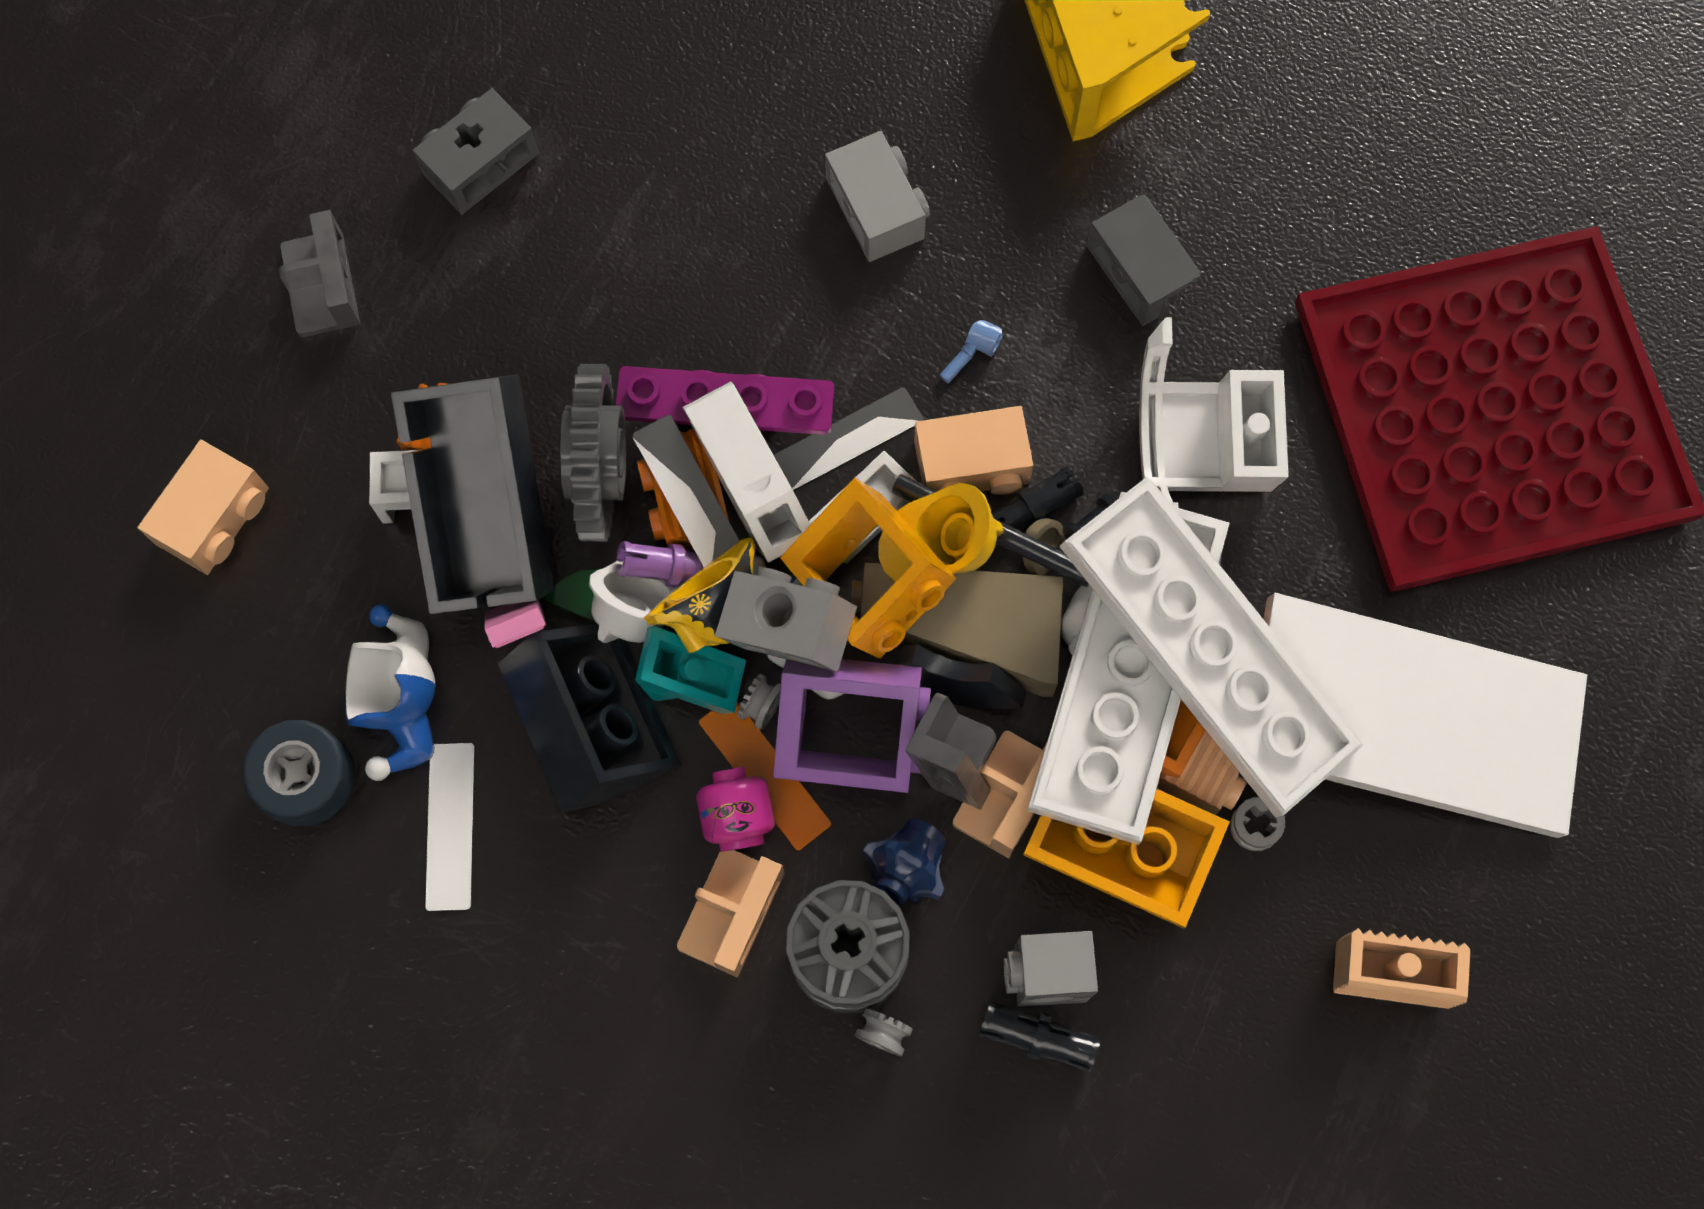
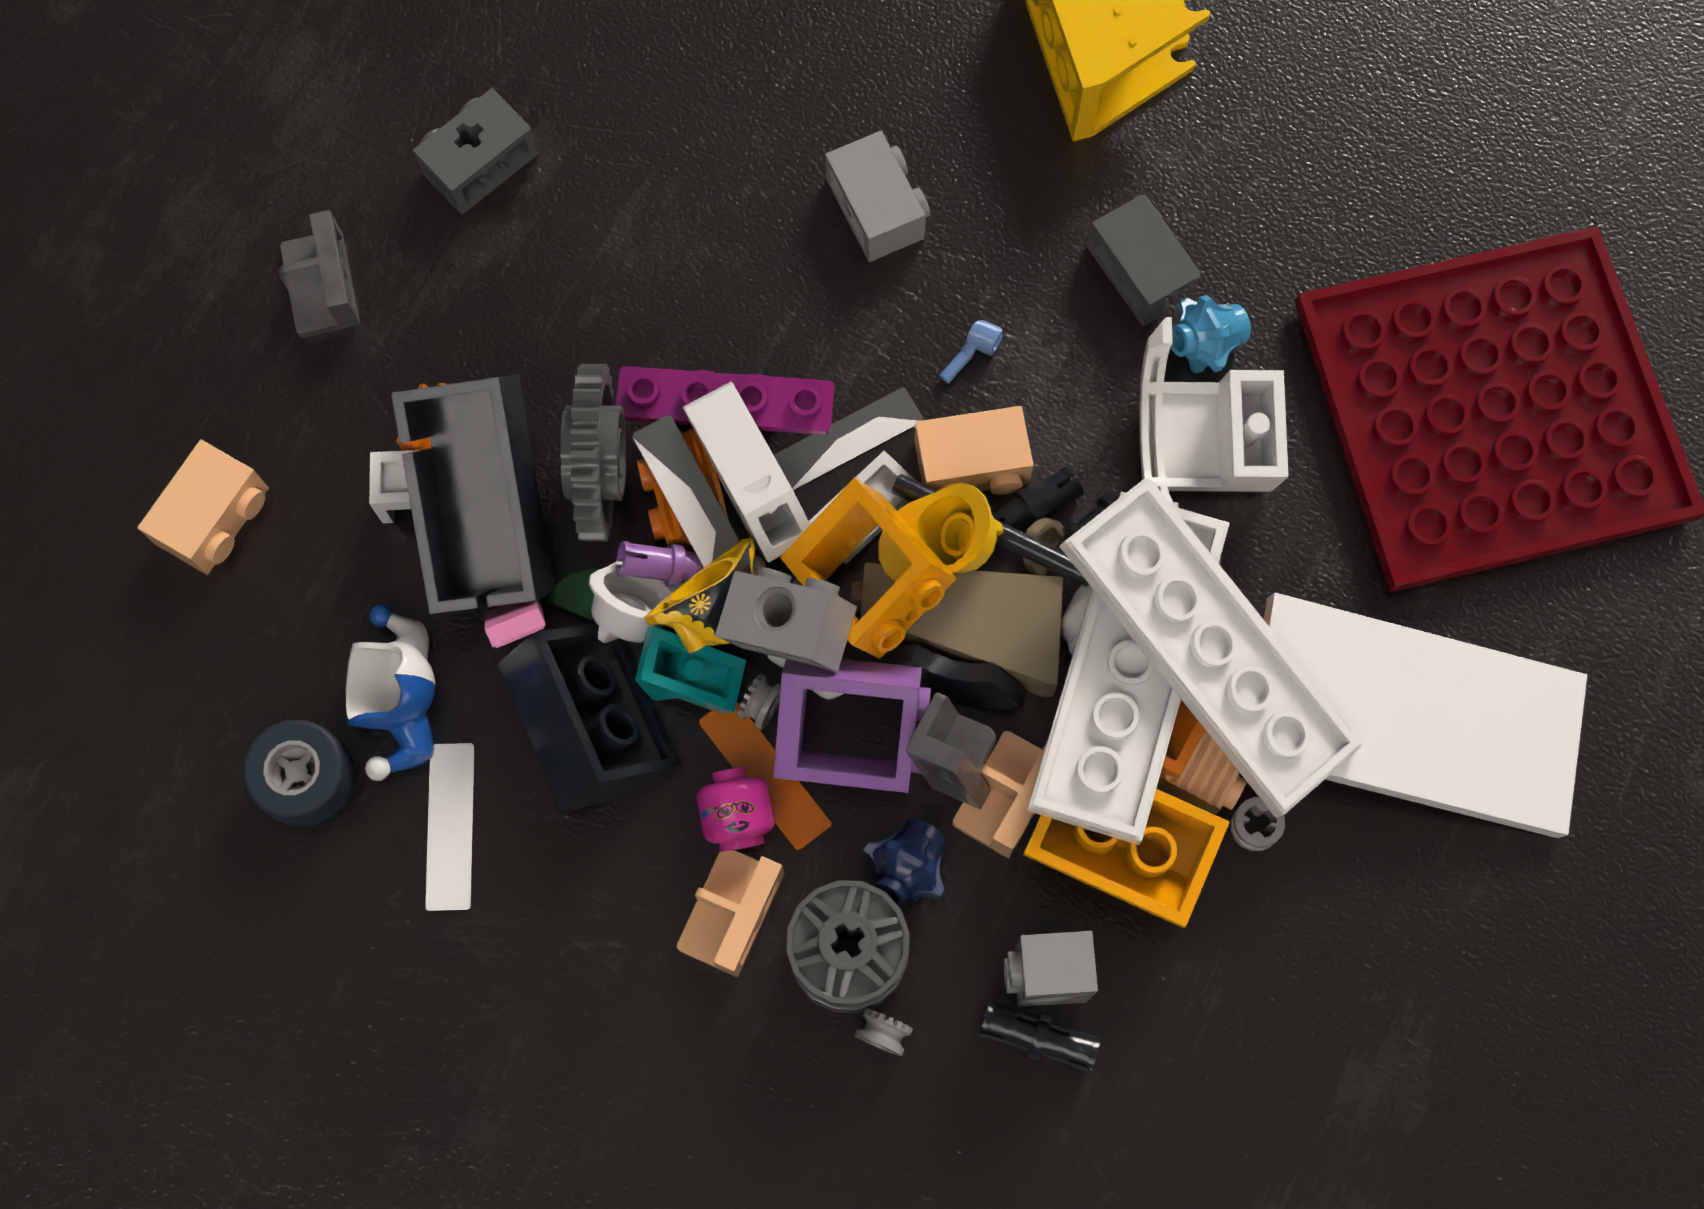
light nougat brick [1333,928,1470,1009] -> none
none -> dark azure rock [1171,295,1251,374]

